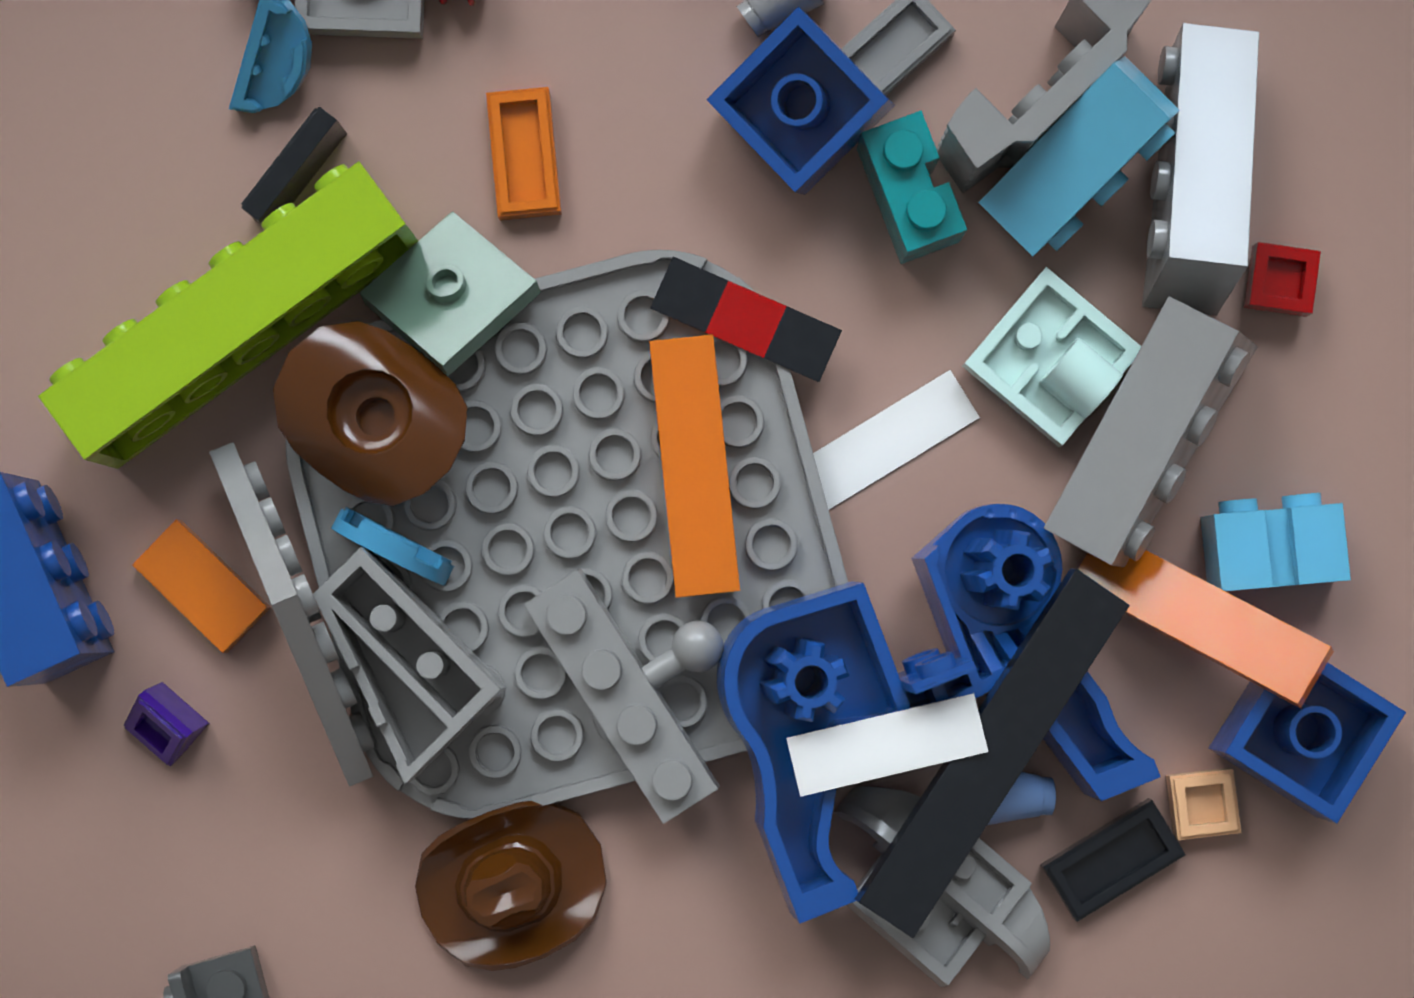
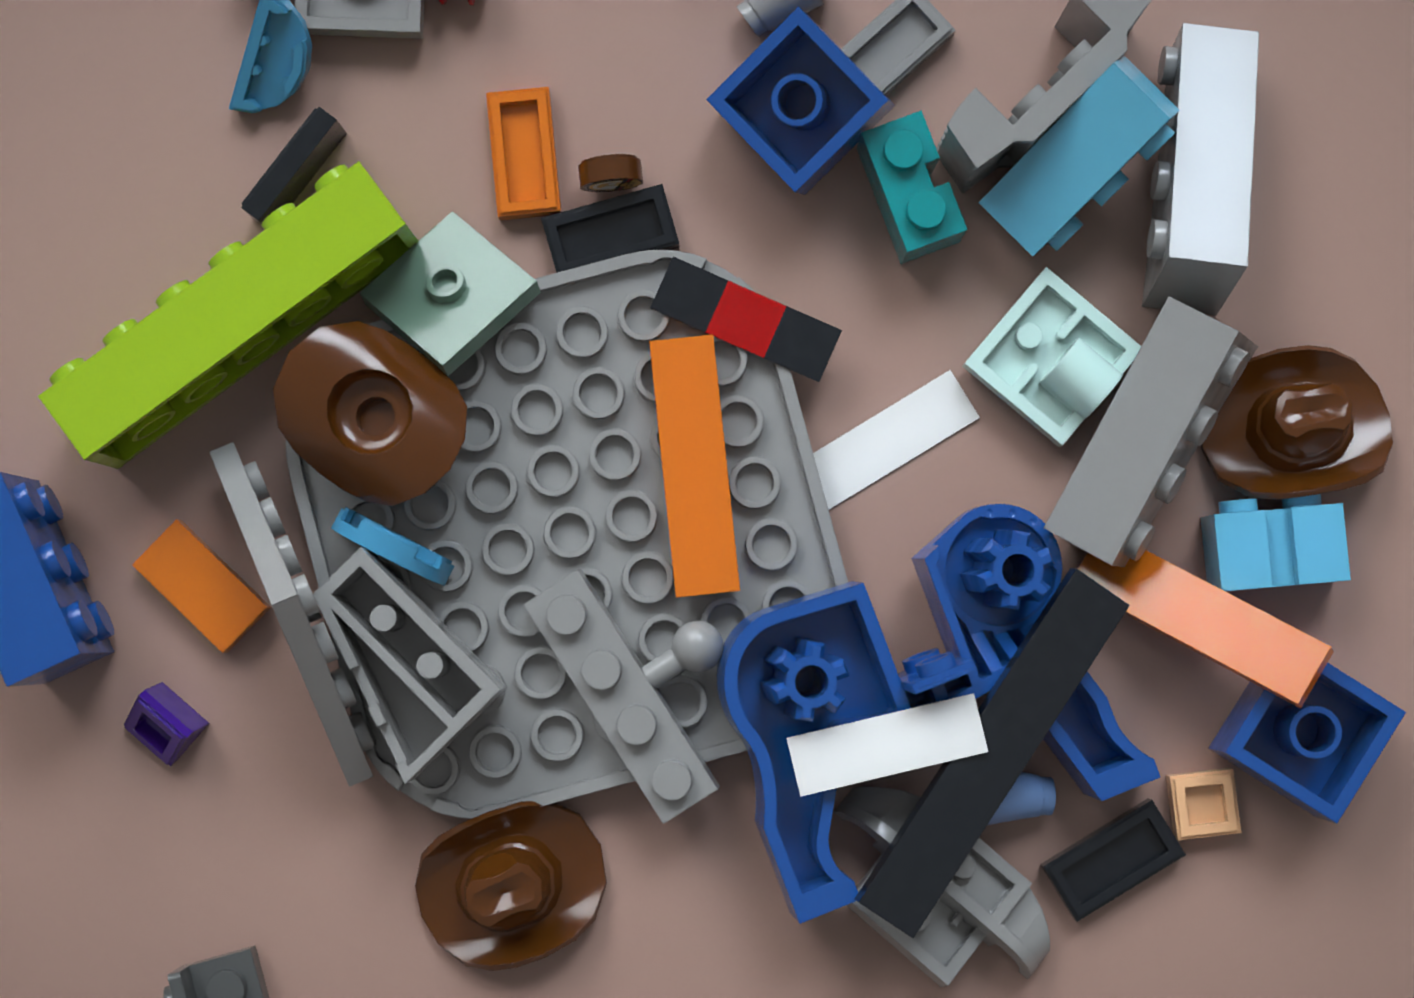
red plate [1244,242,1321,317] -> none
none -> black tile [541,184,680,273]
none -> reddish brown tile [578,154,643,192]
none -> reddish brown hat [1201,345,1393,500]

